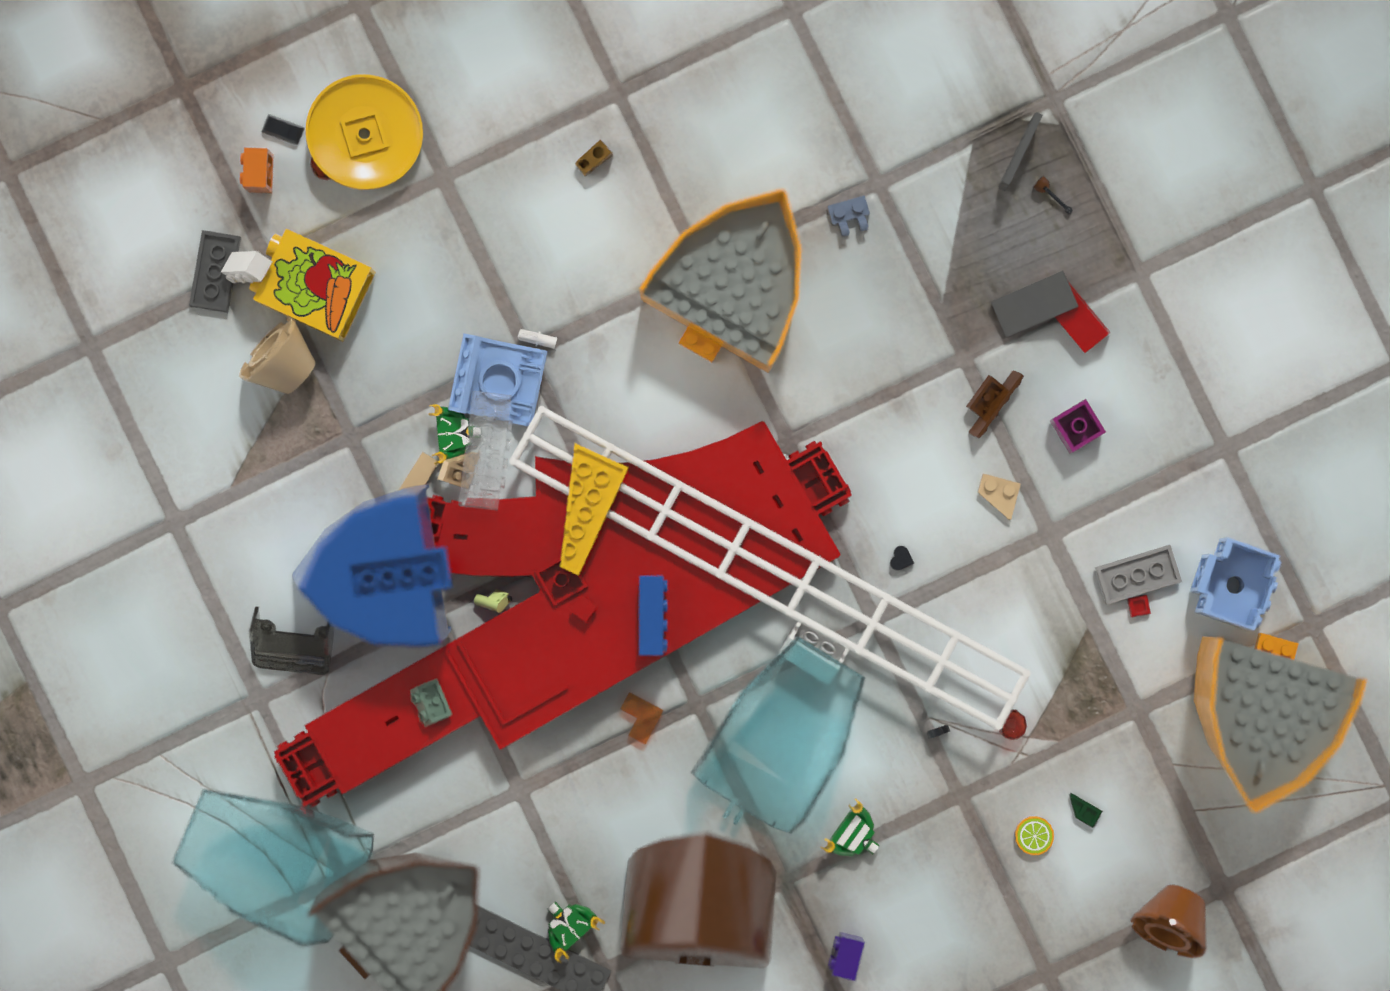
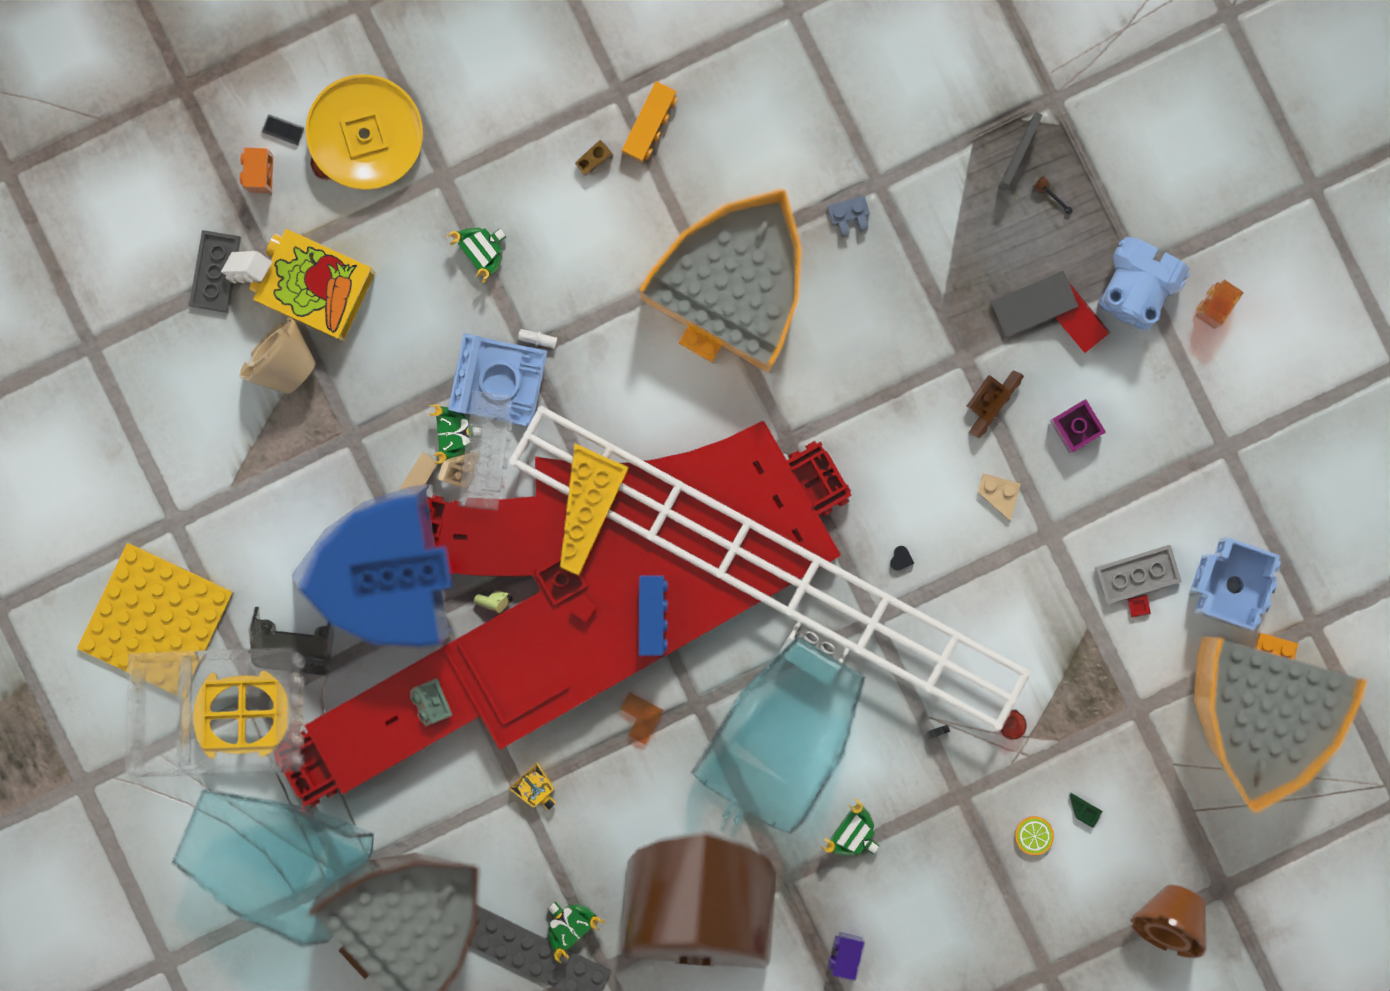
none -> yellow plate [77,543,234,698]
none -> clear panel [126,647,304,777]
none -> torso [446,227,507,283]
none -> torso [509,762,556,810]
none -> light orange brick [622,81,678,163]
none -> light blue piece [1098,237,1190,330]
none -> clear orange brick [1195,279,1244,329]

